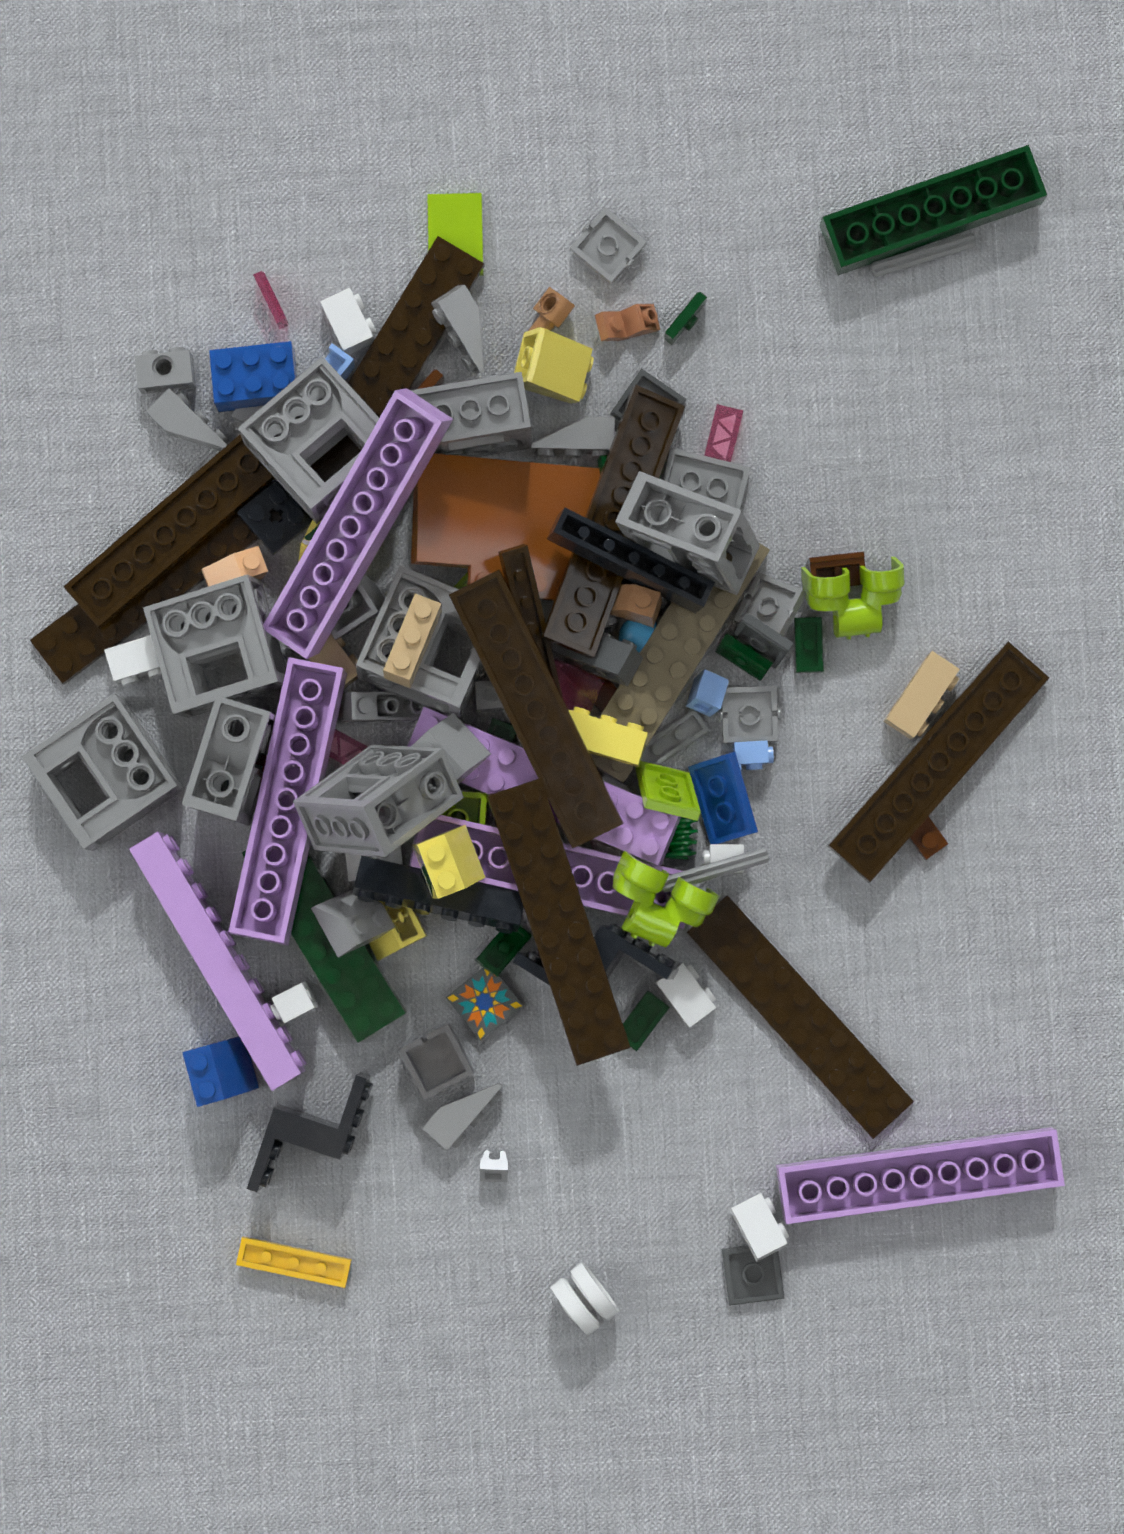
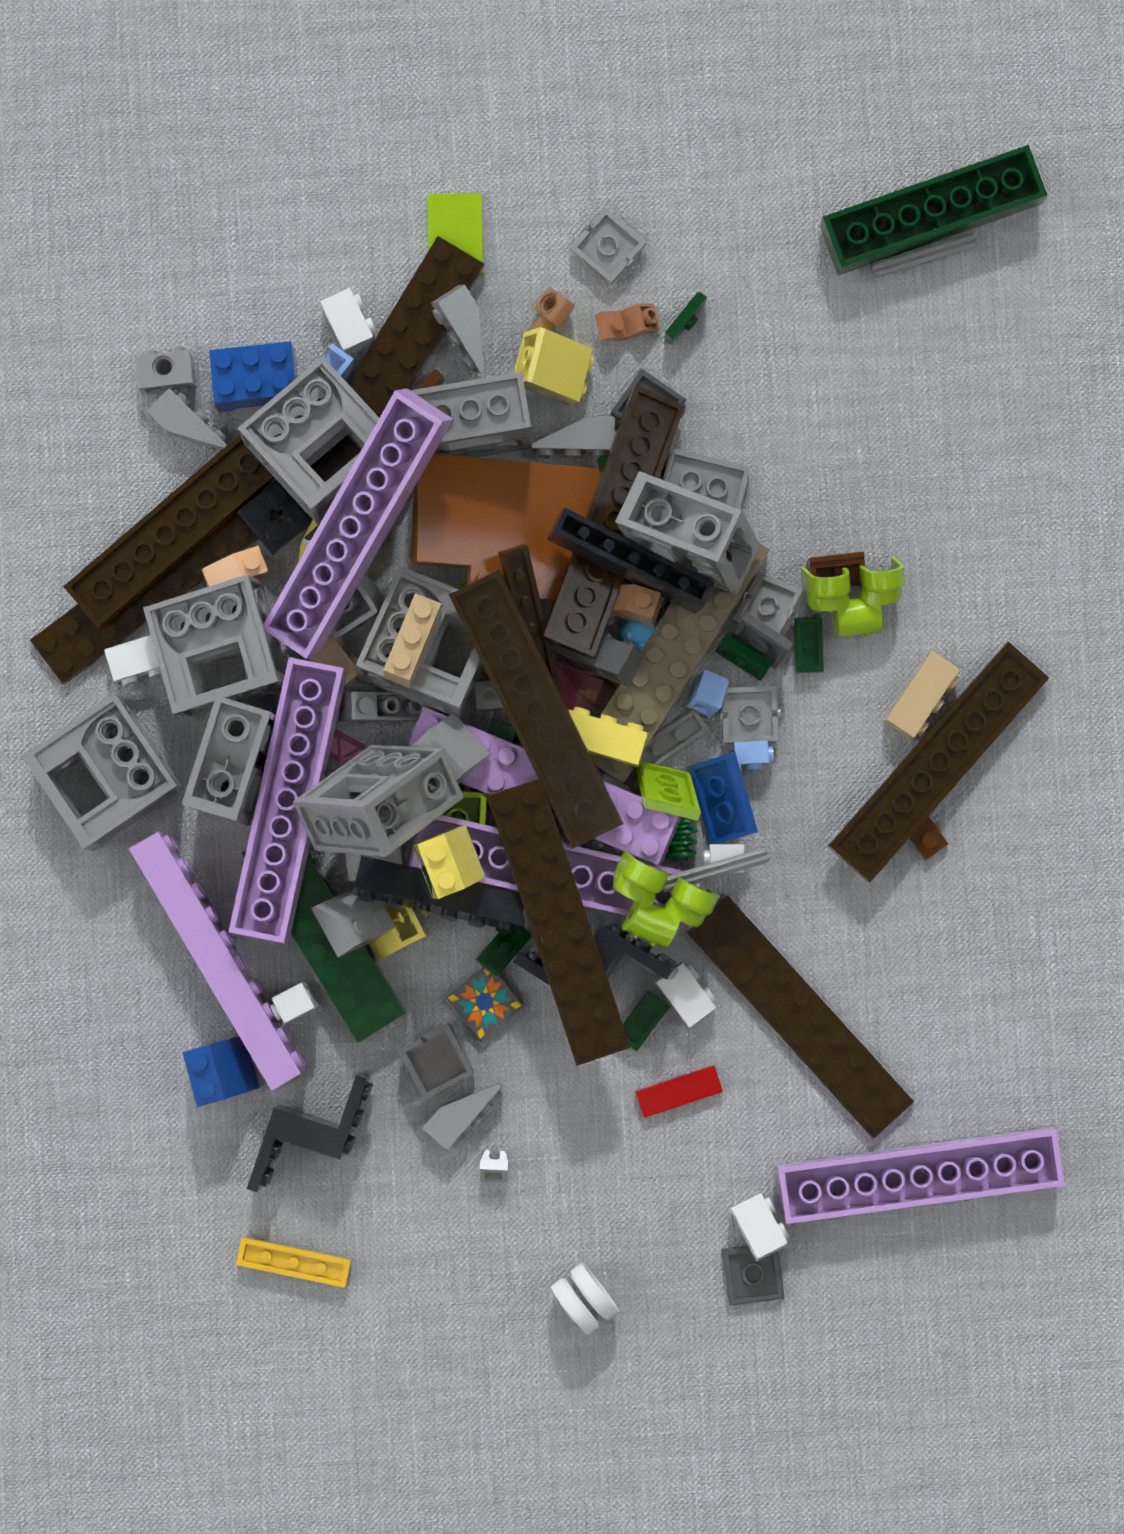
clear pink tile [253,271,289,330] -> none
clear pink tile [704,404,743,462] -> none
none -> red tile [635,1065,723,1118]

